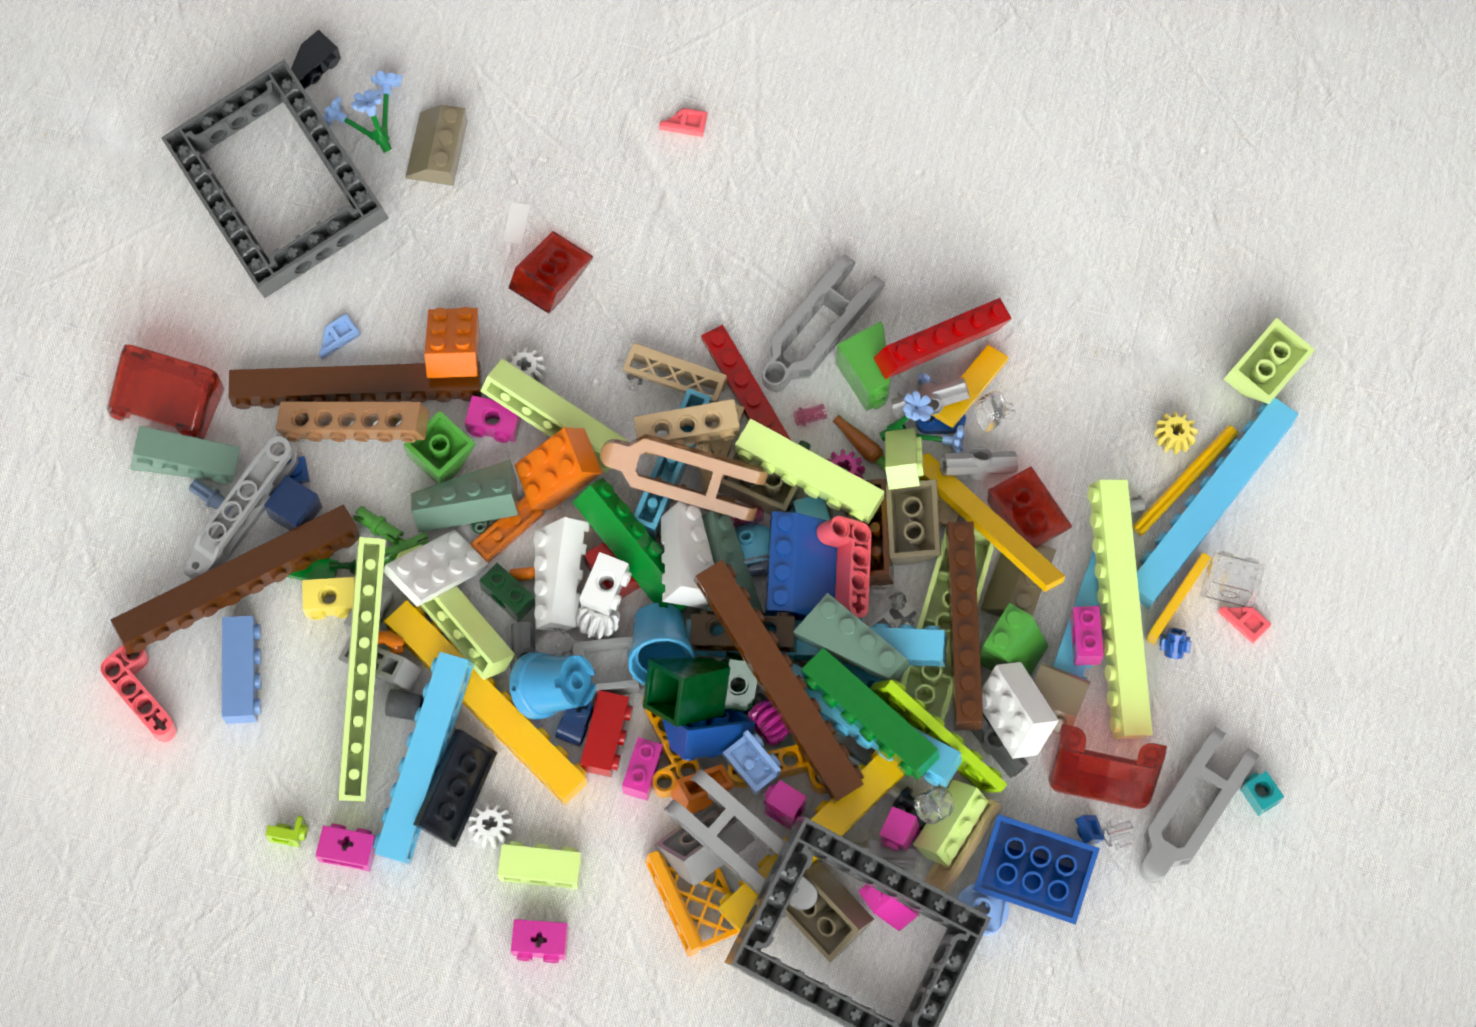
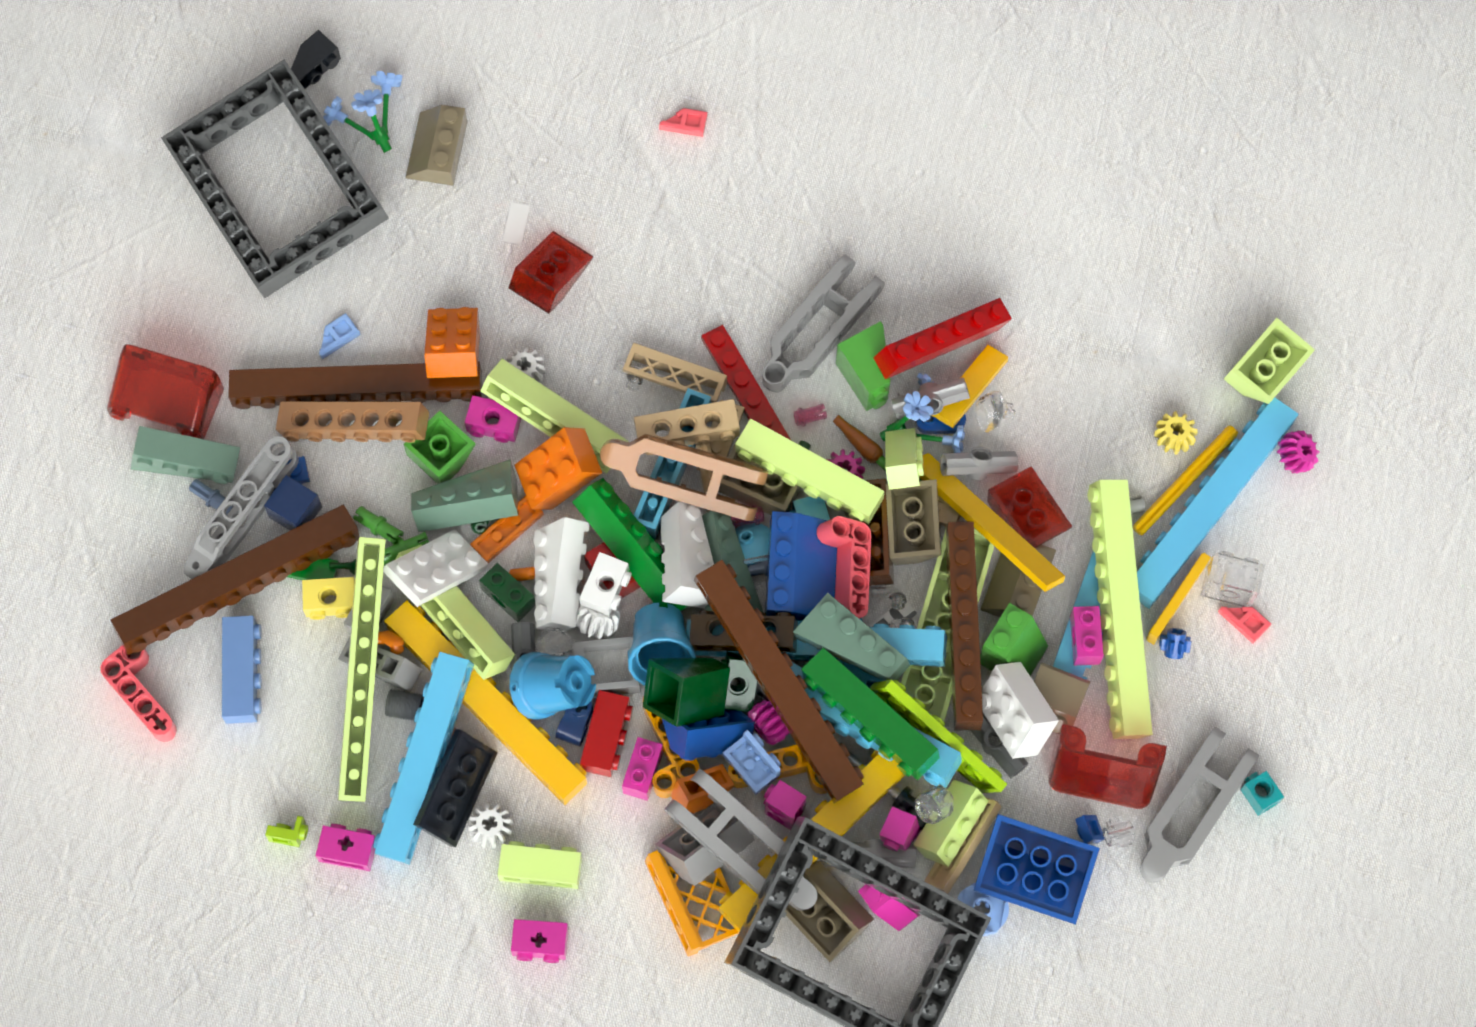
none -> dark pink gear [1276,430,1320,474]

